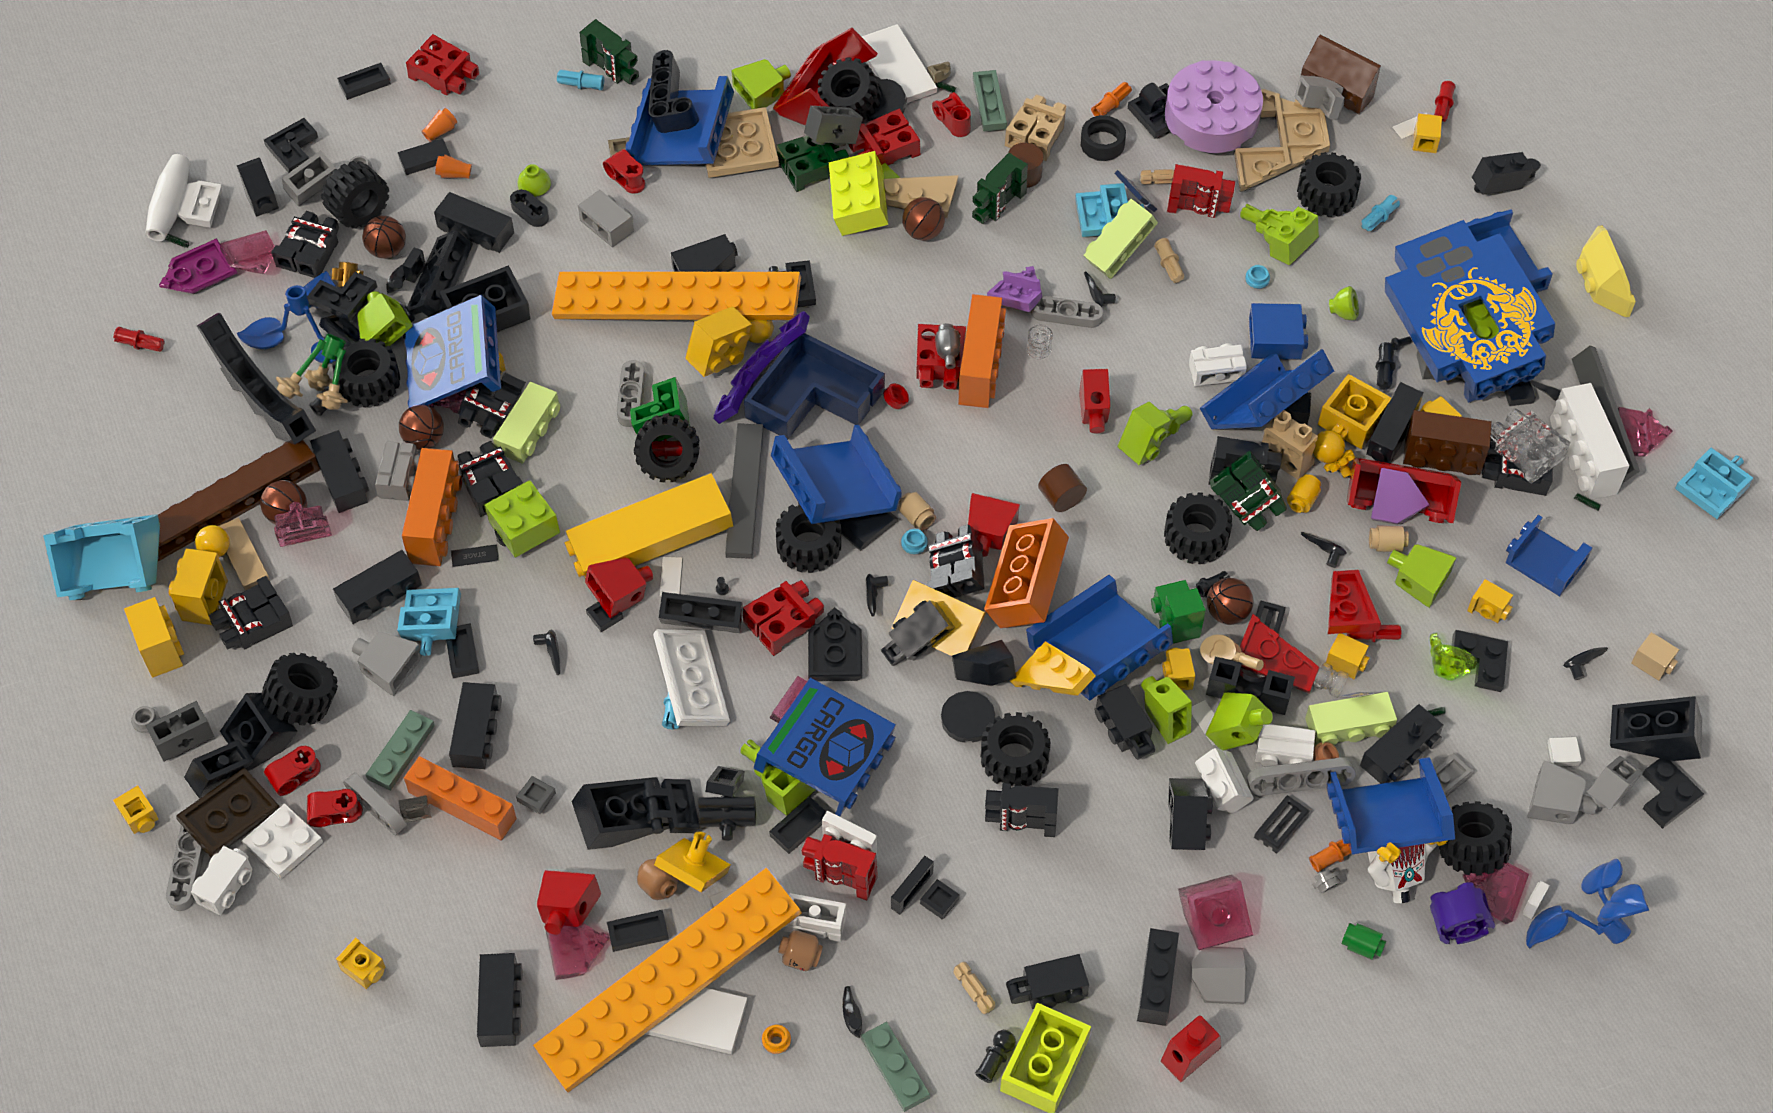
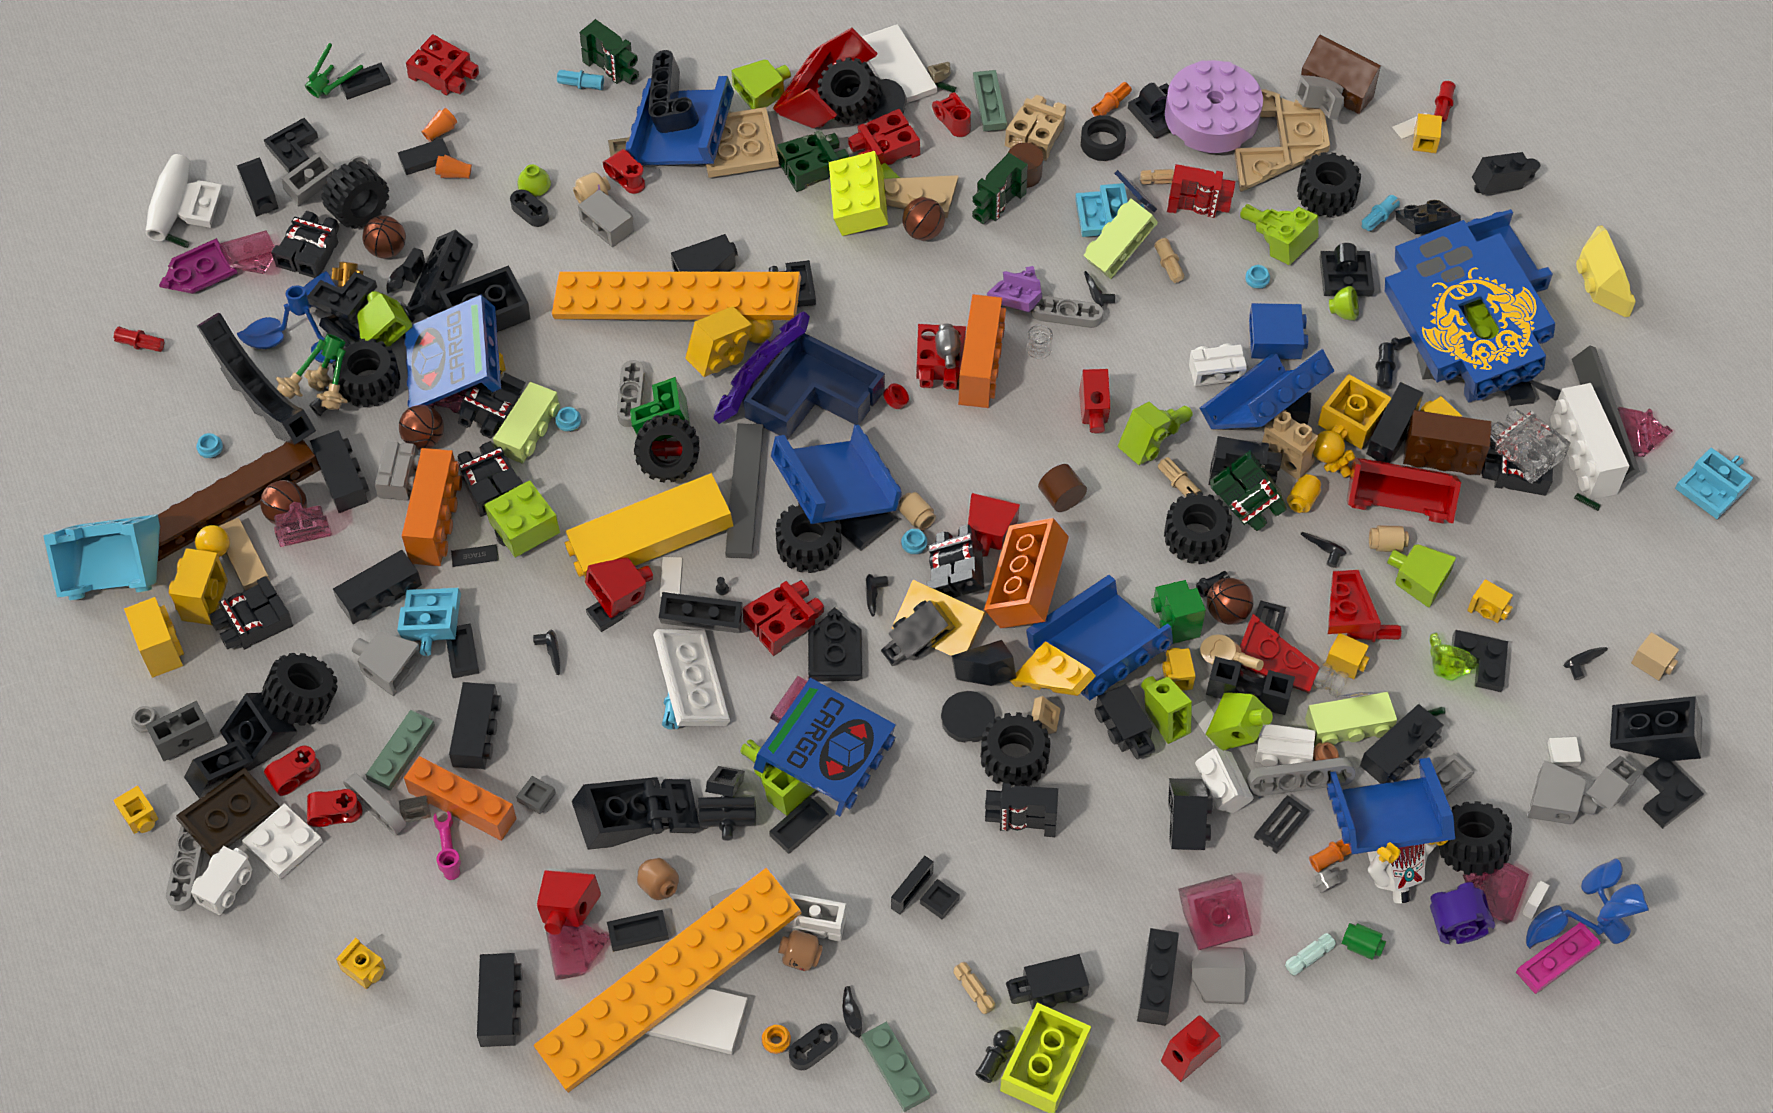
black brick [434,192,514,253] -> none
yellow tile [654,832,731,893] -> none
red hips [801,834,878,901] -> none
dark grey brick [804,106,863,146] -> none
white plate [822,811,877,857] -> none
medium lavender slope [1371,468,1430,524] -> none
blue panel [1506,515,1592,597] -> none
none -> medium azure plate [196,433,223,458]
none -> green plant [305,43,363,98]
none -> dark pink brick [433,811,461,880]
none -> medium azure plate [555,407,581,431]
none -> tan head [573,172,611,204]
none -> black beam [789,1023,838,1071]
none -> tan plate [1031,696,1061,734]
none -> tan axle [1158,457,1202,497]
none -> light aqua axle [1285,933,1336,975]
none -> black plate [1319,243,1374,296]
none -> black plate [1395,200,1461,235]
none -> dark pink plate [1516,922,1601,994]

